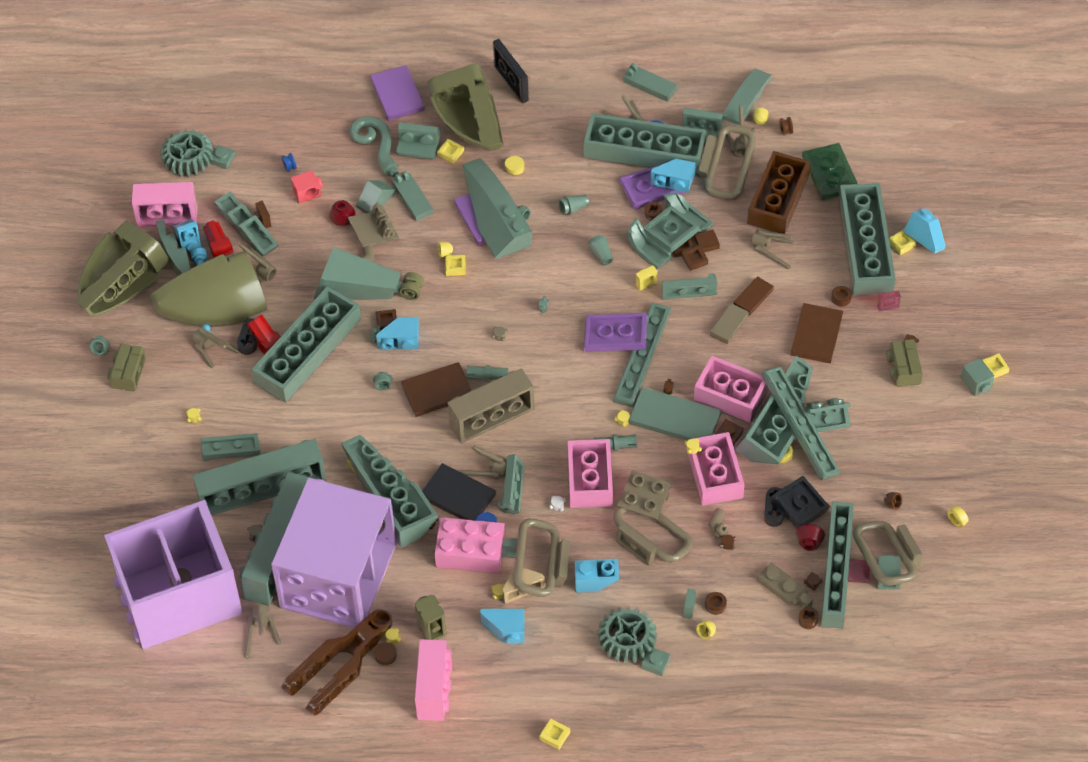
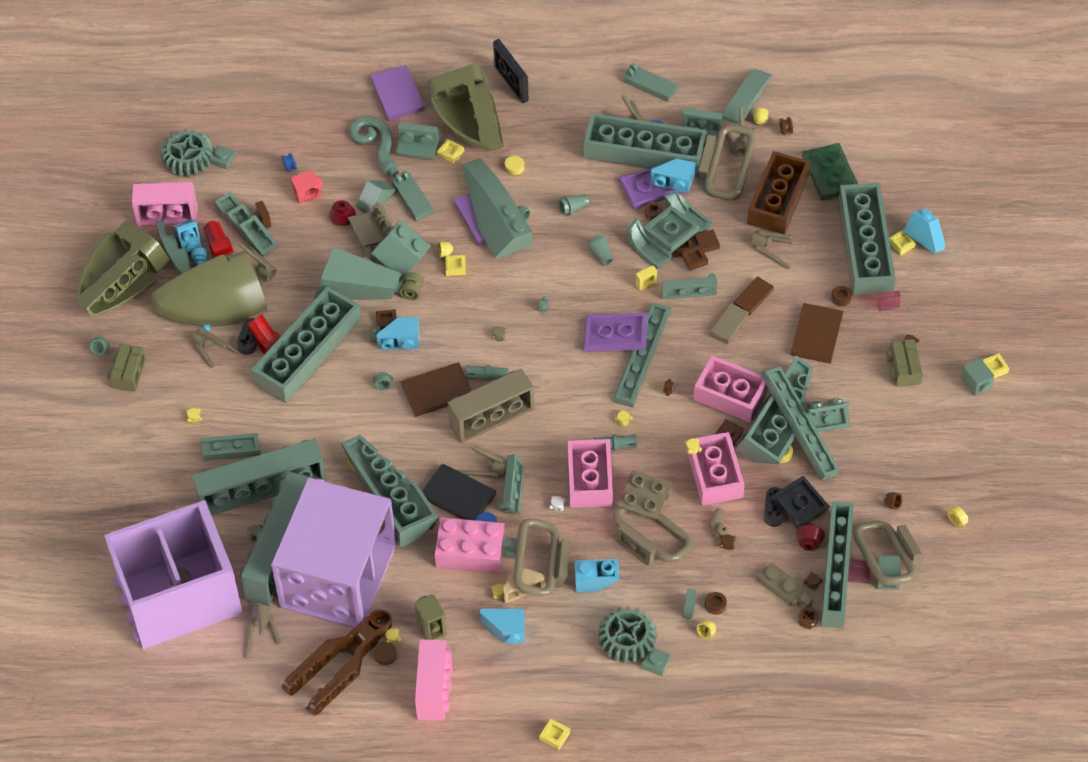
sand green tile [629,387,721,441] -> none
none -> sand green slope [370,220,431,280]

